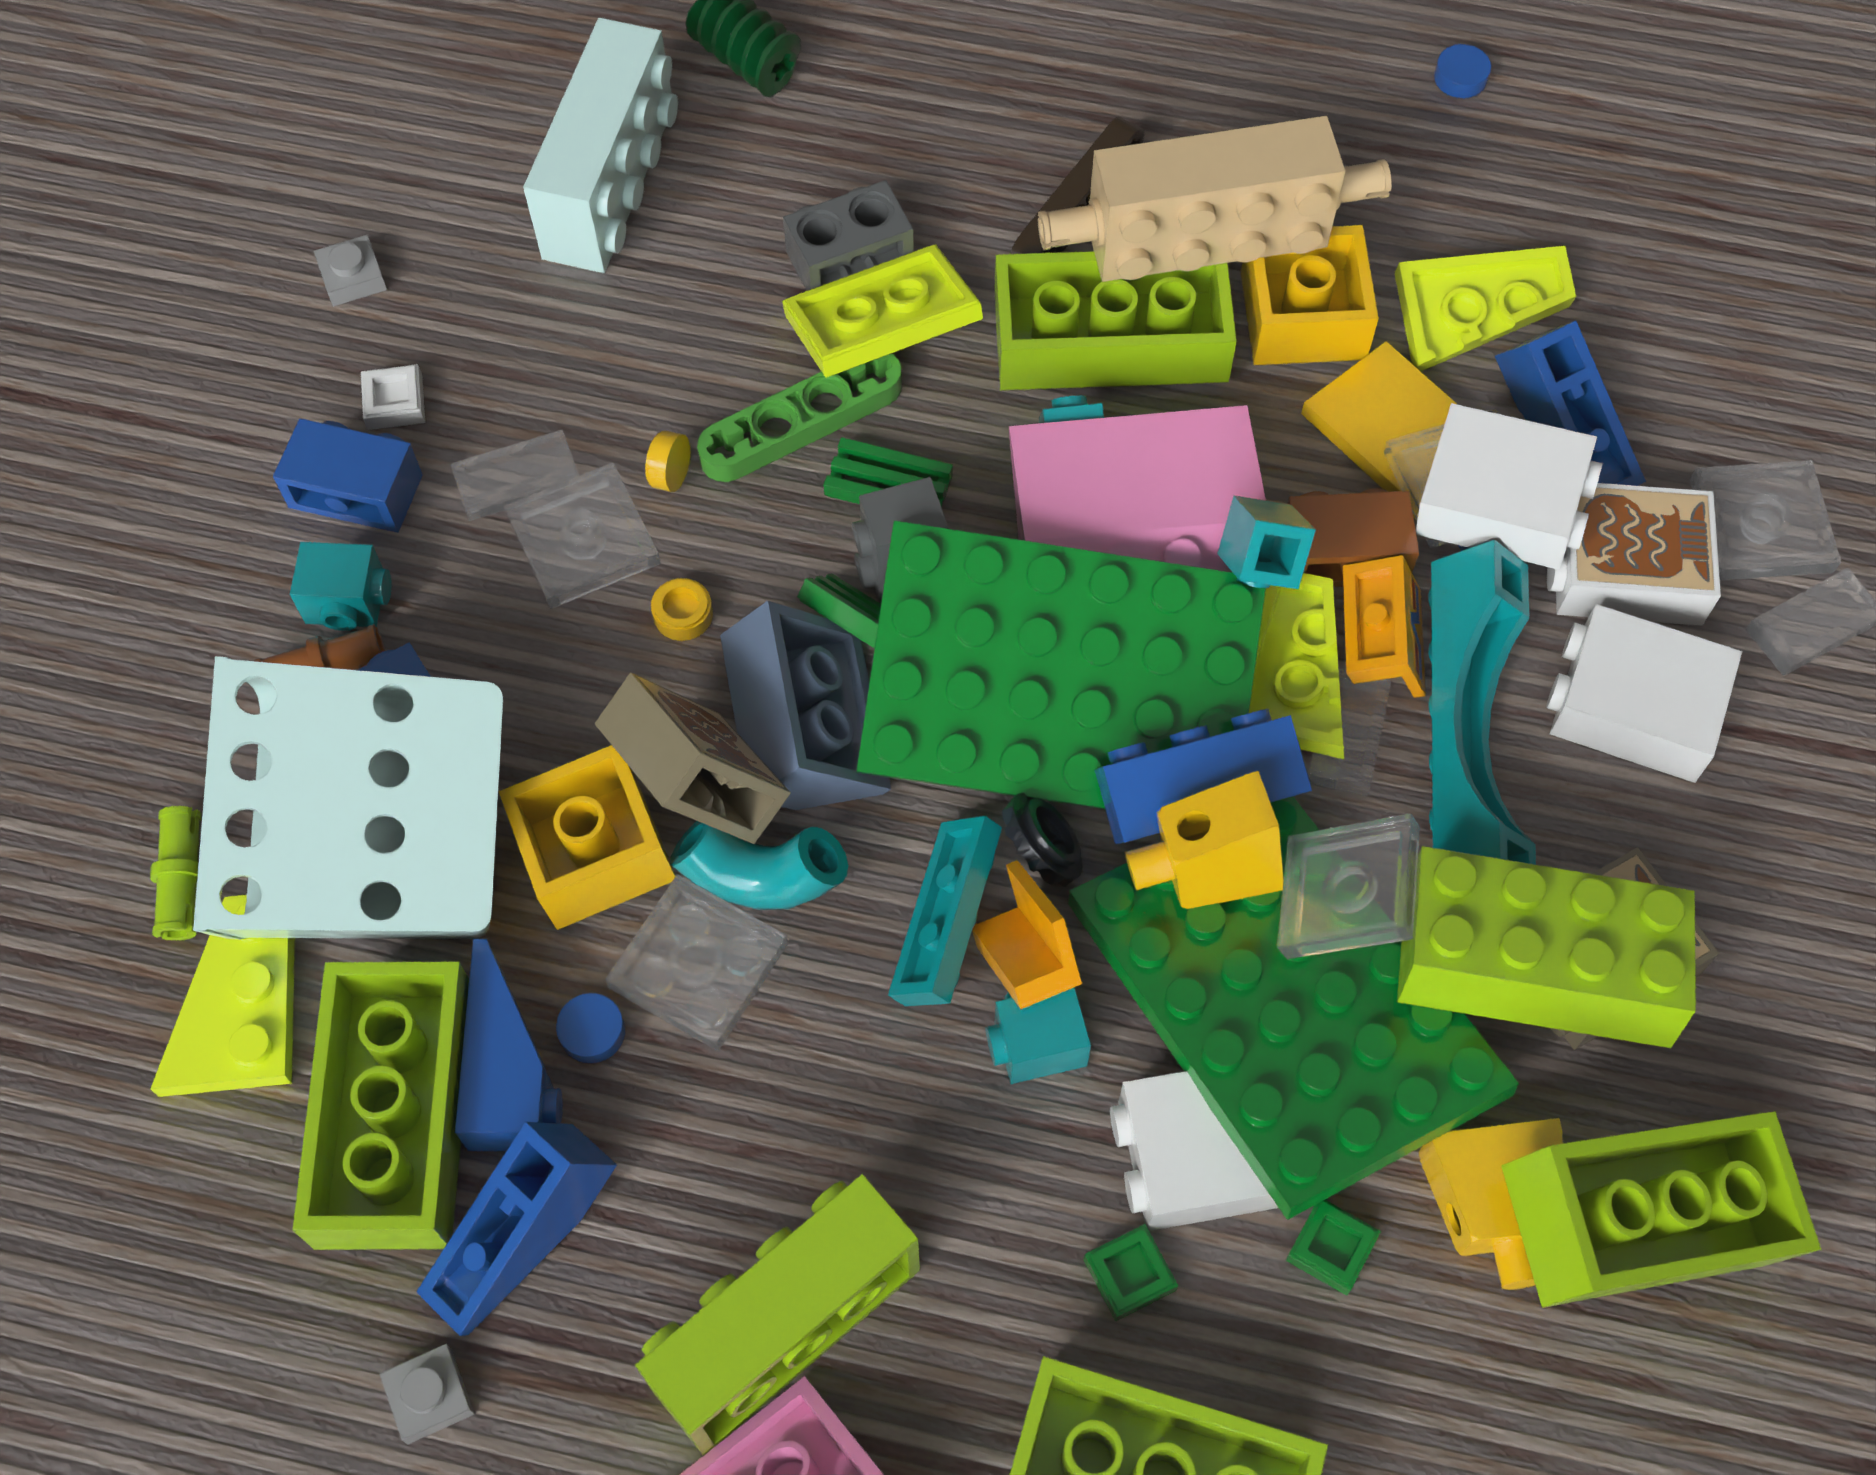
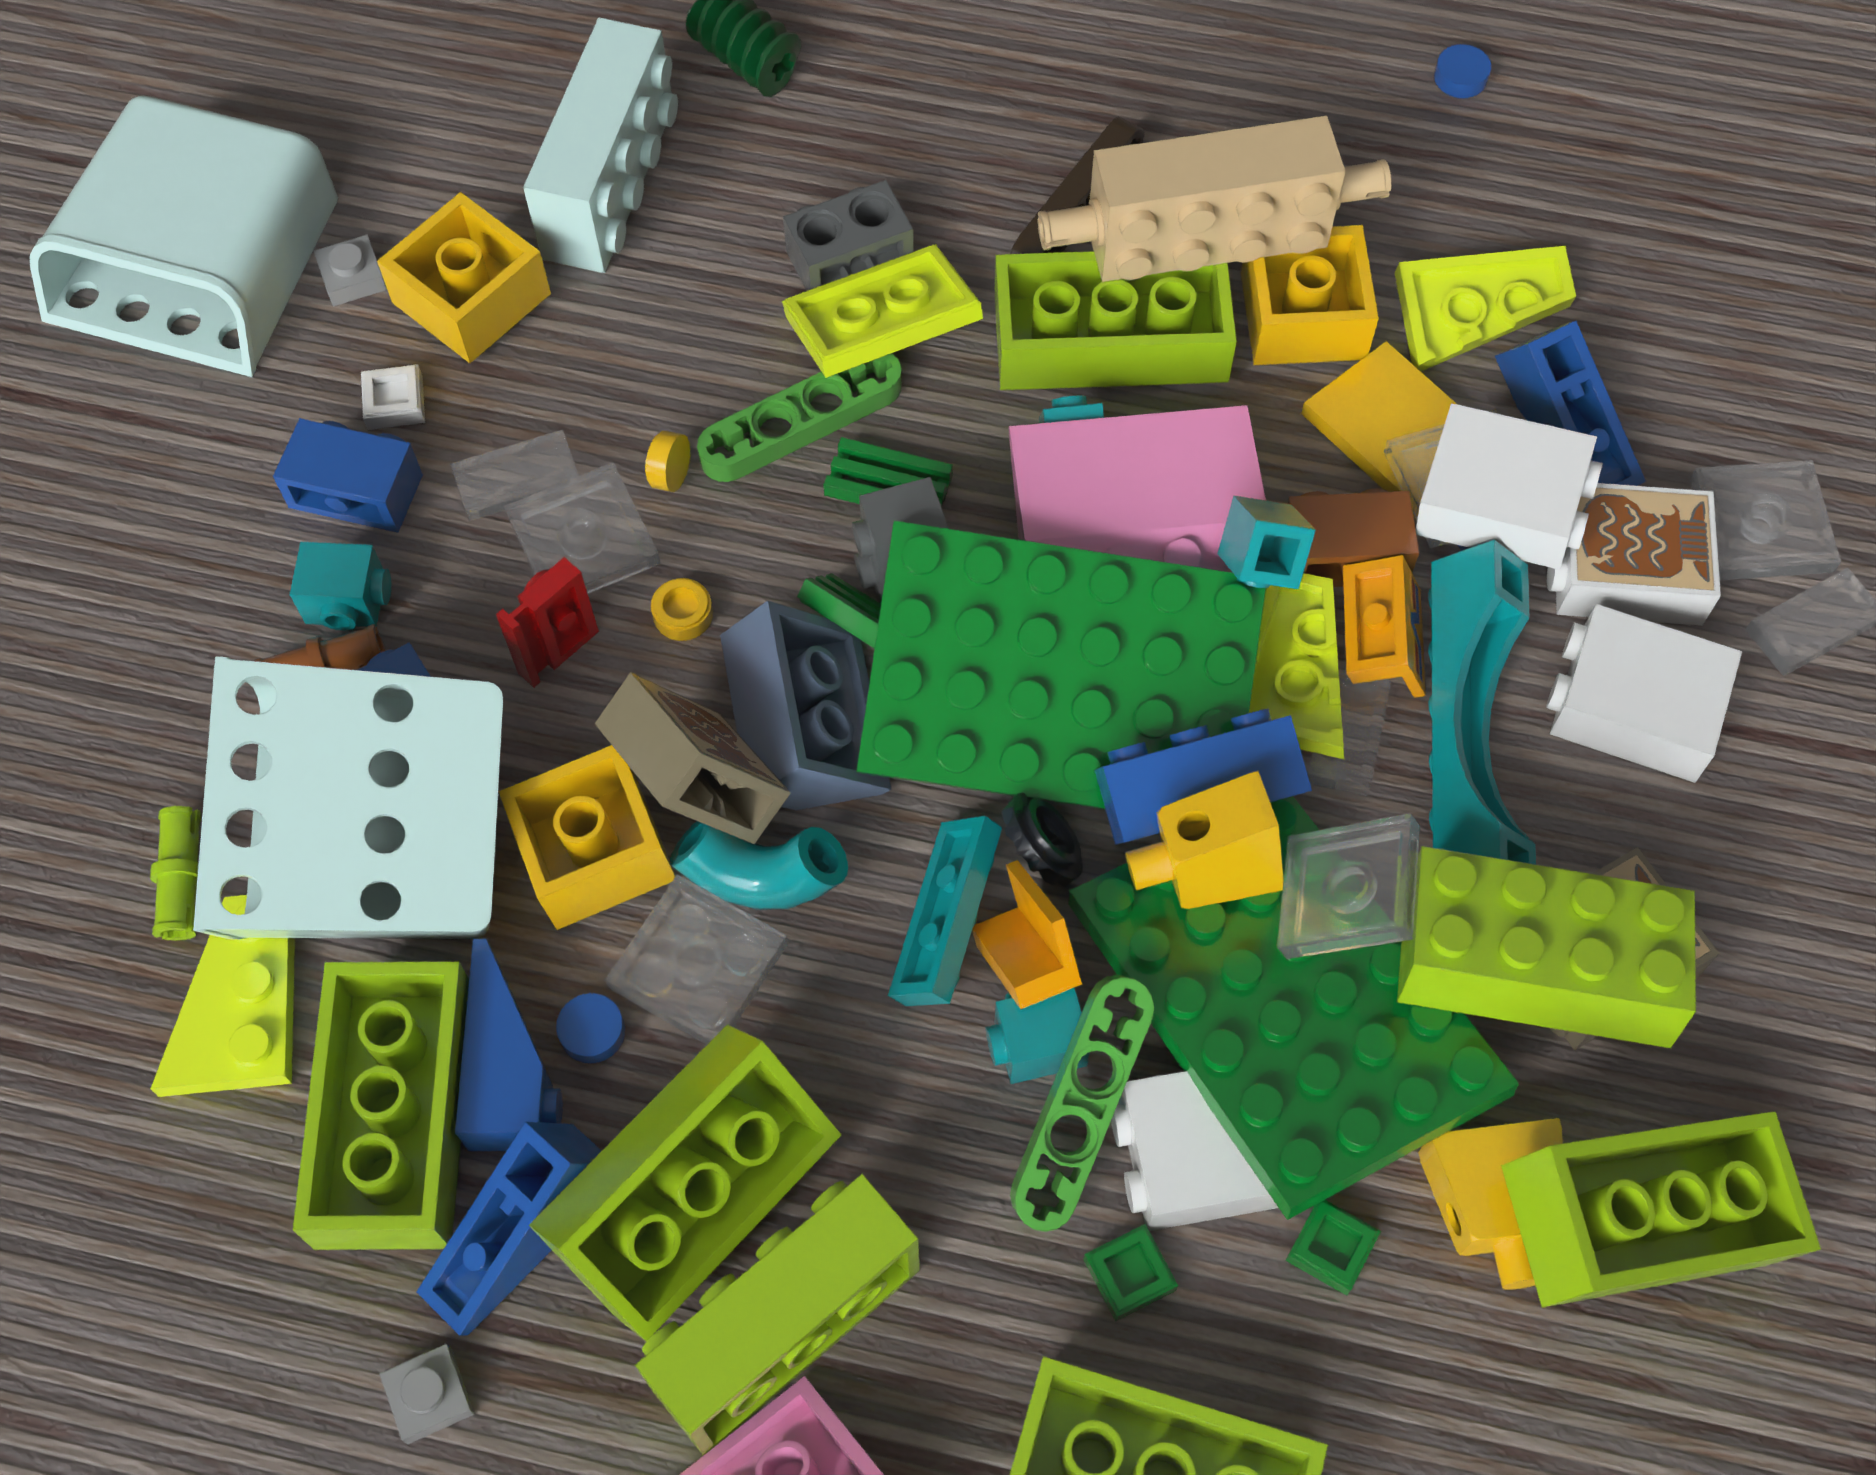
none -> light aqua piece [30,95,338,377]
none -> yellow brick [377,192,551,363]
none -> red plate [496,557,599,688]
none -> lime brick [529,1024,841,1342]
none -> bright green beam [1010,975,1154,1232]

